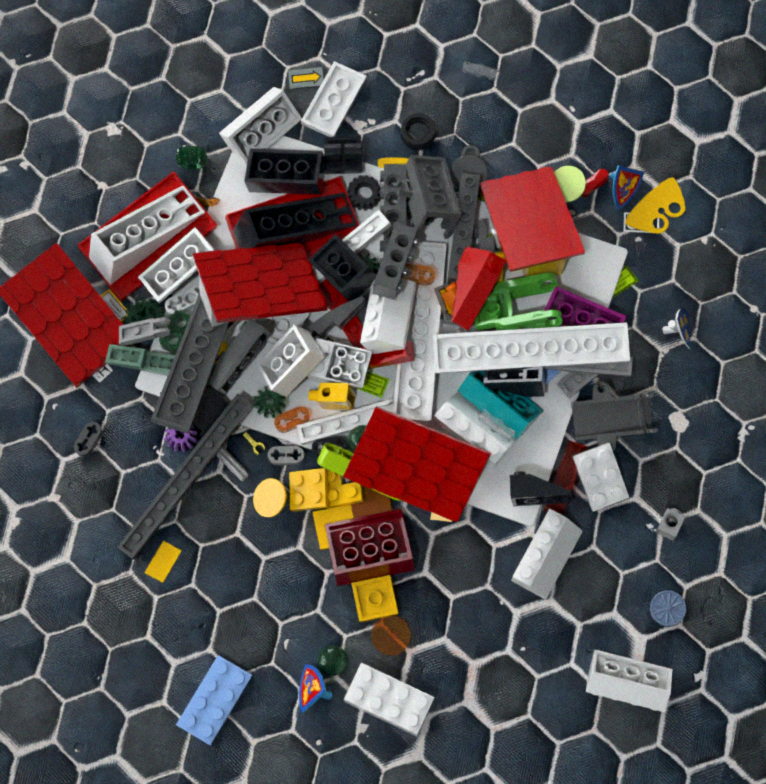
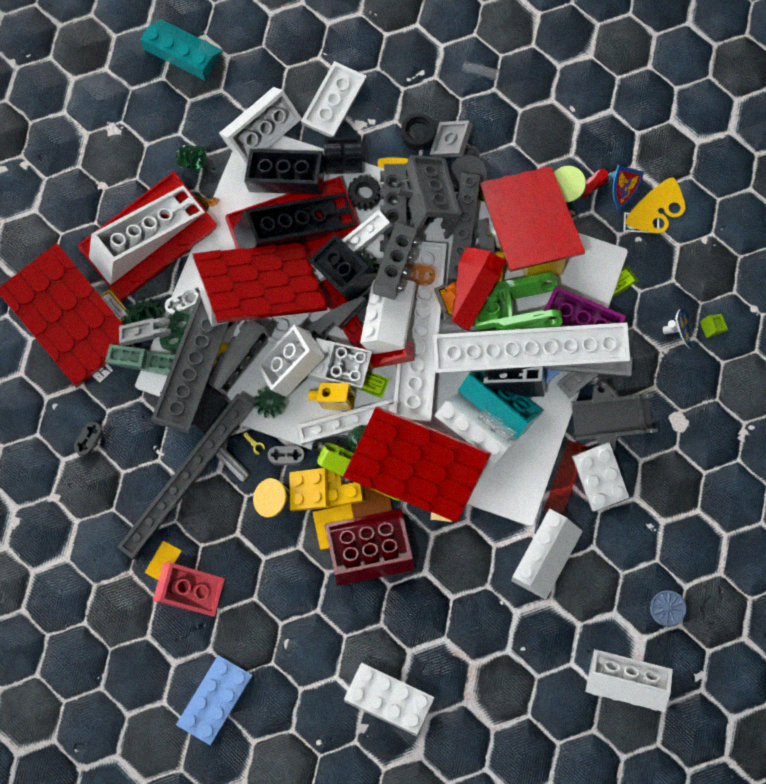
white slope [138,228,215,303] -> none
medium lavender gear [165,424,198,453] -> none
clear orange beam [274,407,310,433] -> none
light grey sticker [288,67,324,89] -> none
shield [299,664,332,714] -> none
clear green hair [317,645,348,676] -> none
yellow plate [352,575,398,622] -> none
clear orange tile [371,616,411,656] -> none
black slope [509,471,572,507] -> none
light grey brick [655,508,685,541] -> none
none -> teal slope [140,19,223,80]
none -> coral slope [153,562,225,617]
none -> light grey plate [430,120,473,157]
none -> lime slope [700,314,728,338]

